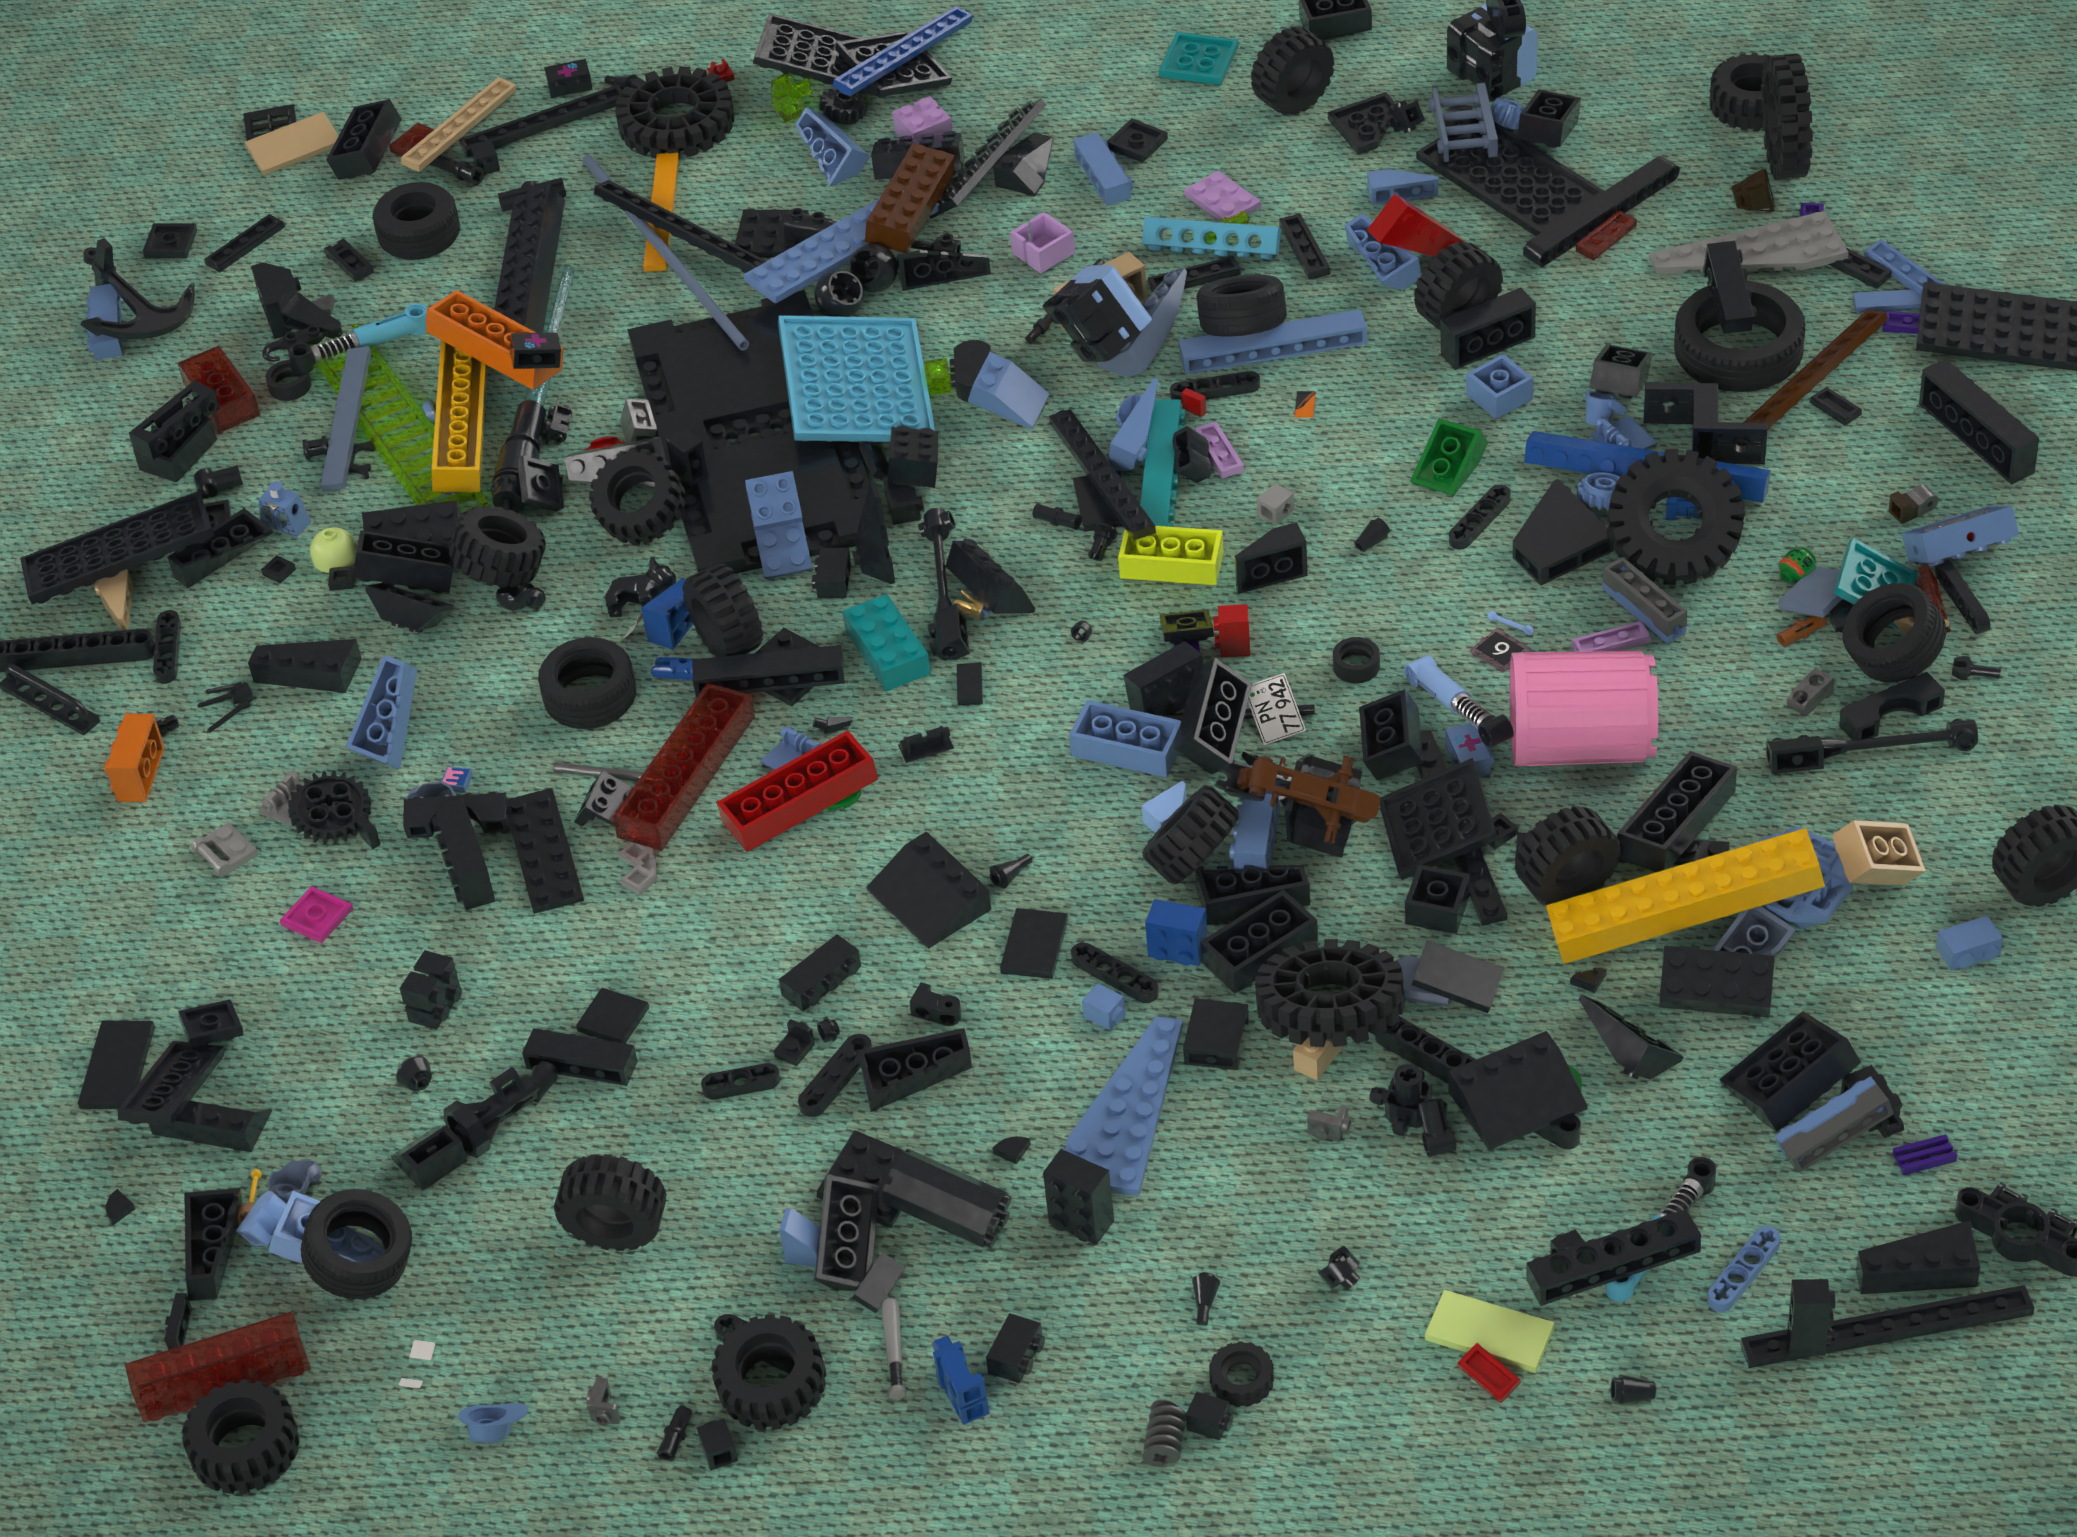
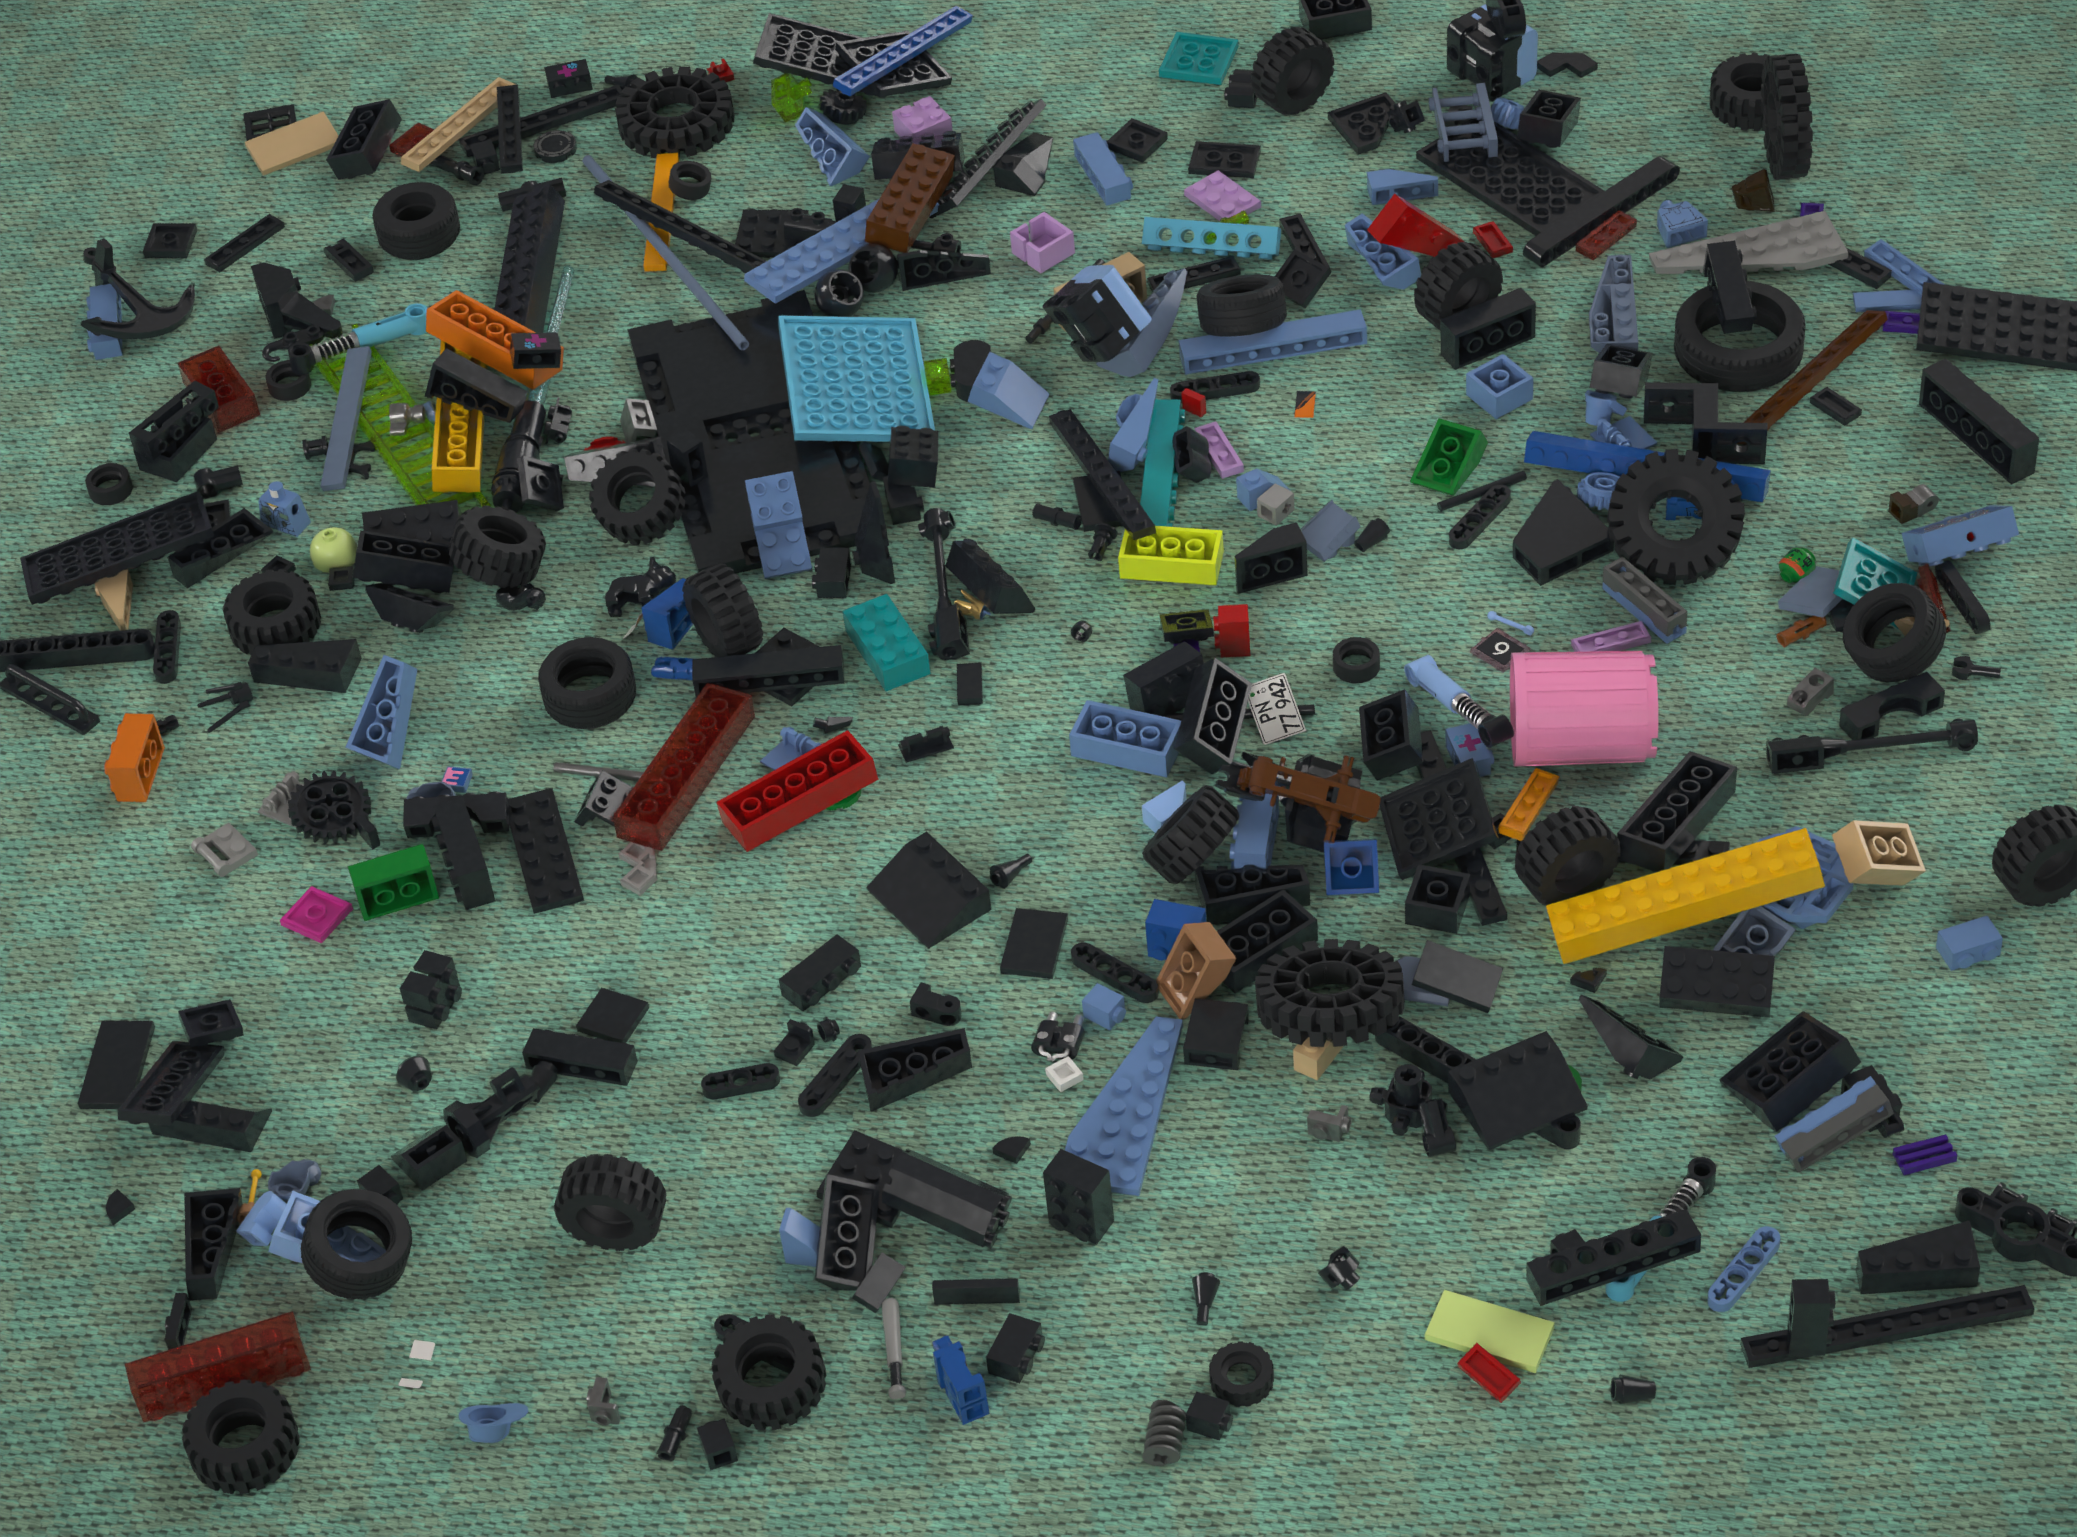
none -> black tyre [85,463,133,505]
none -> black tyre [223,569,321,655]
none -> green brick [348,844,439,921]
none -> black brick [357,1165,403,1205]
none -> flat silver piece [389,403,425,436]
none -> black wedge [424,348,528,423]
none -> black plate [497,84,523,174]
none -> tile [533,130,577,163]
none -> black tyre [668,160,712,200]
none -> black brick [832,184,866,222]
none -> black tile [932,1278,1020,1305]
none -> black piece [1031,1012,1085,1061]
none -> white plate [1045,1056,1084,1092]
none -> medium nougat slope [1156,922,1236,1020]
none -> black tile [1188,141,1261,178]
none -> black brick [1224,69,1258,108]
none -> medium blue slope [1236,468,1291,511]
none -> black plate [1274,249,1331,308]
none -> sand blue slope [1301,500,1361,562]
none -> blue slope [1324,839,1379,895]
none -> black bar [1437,471,1527,512]
none -> red tile [1473,221,1513,258]
none -> light orange tile [1498,768,1560,841]
none -> black tile [1537,52,1598,78]
none -> sand blue wedge [1589,254,1638,353]
none -> medium blue torso [1657,200,1708,248]

